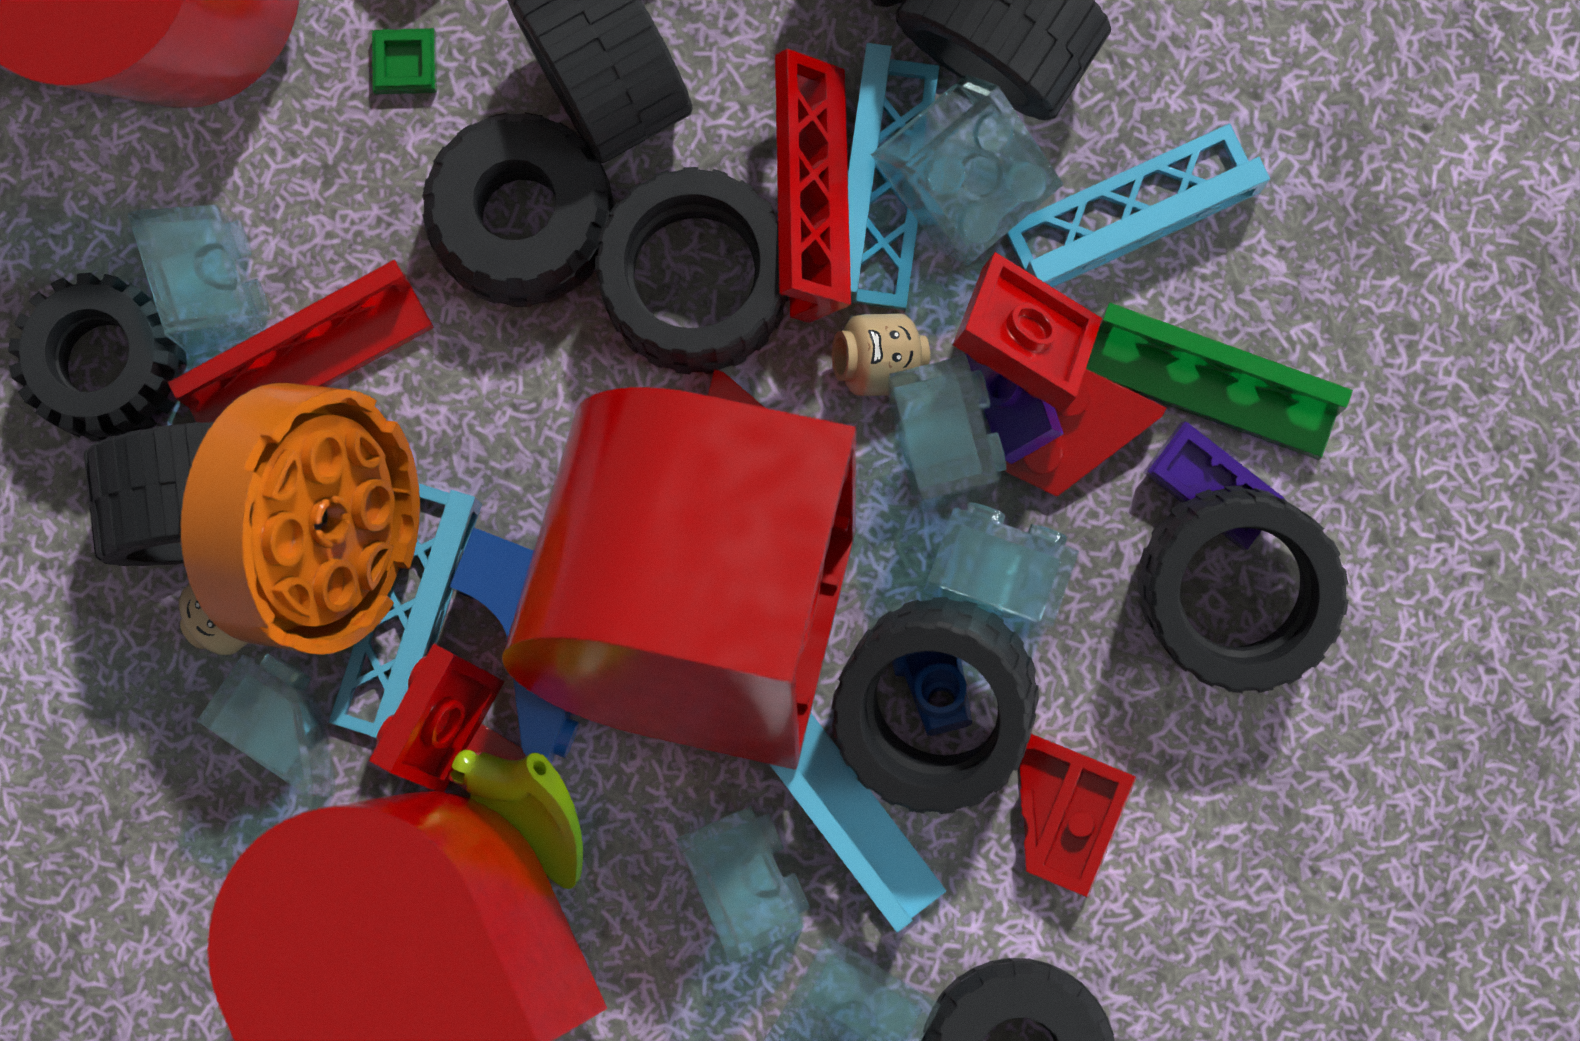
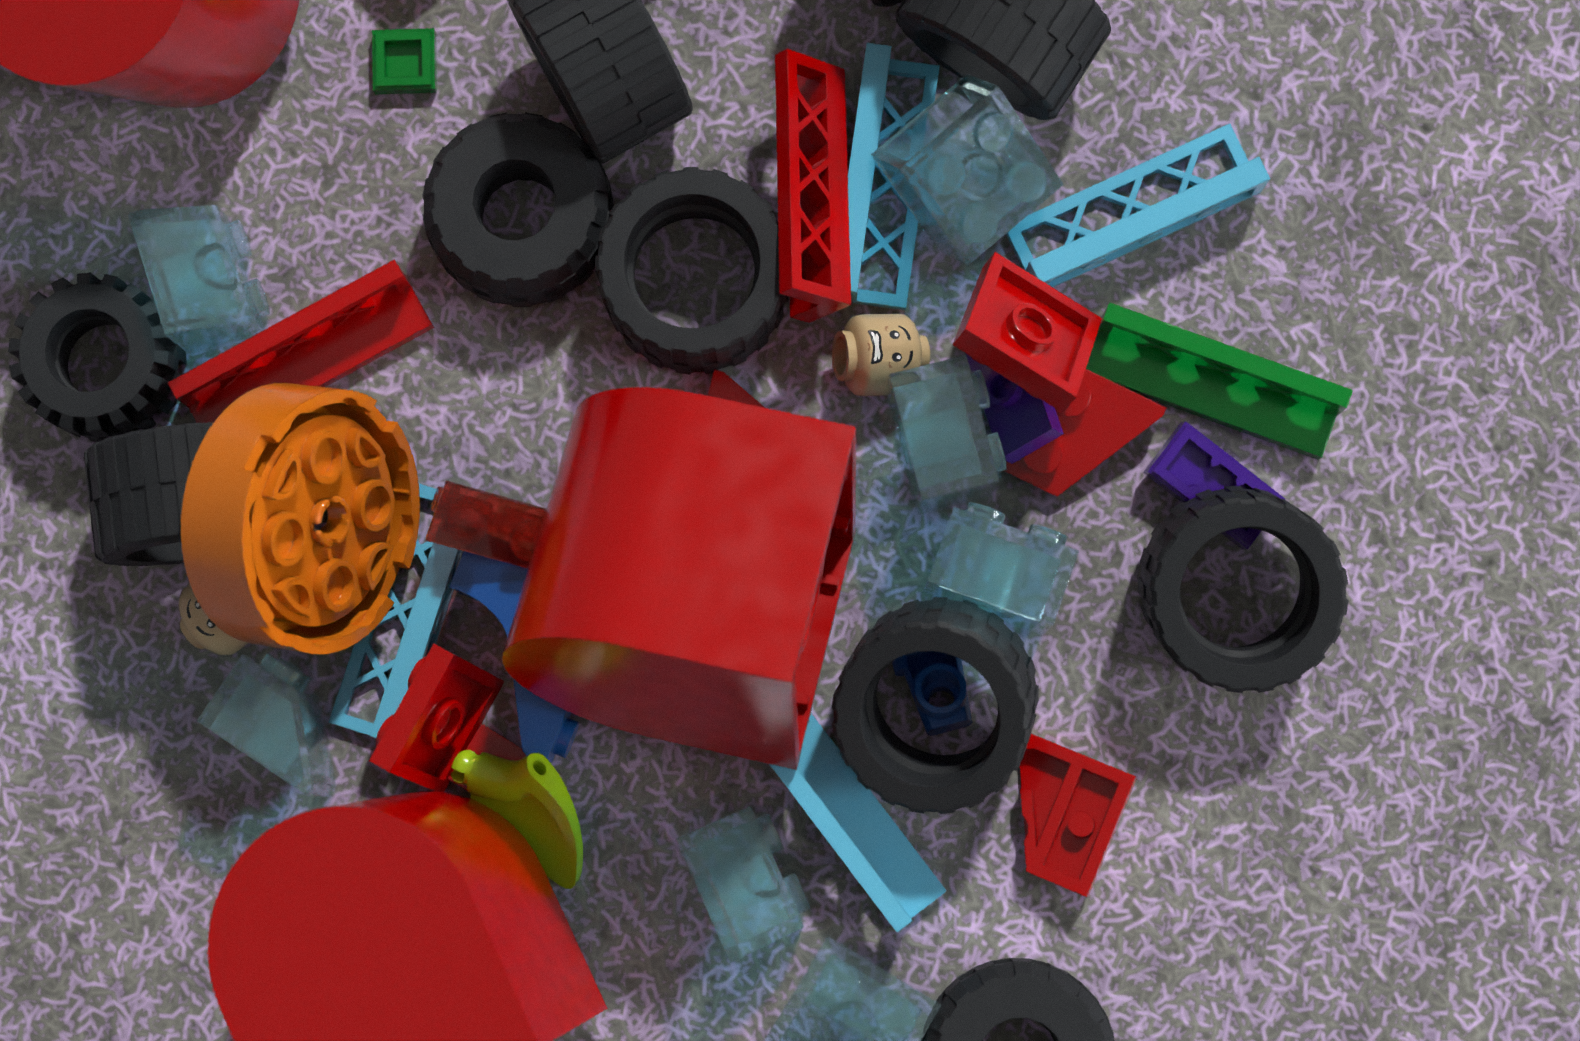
none -> clear red hinge [426,480,546,568]

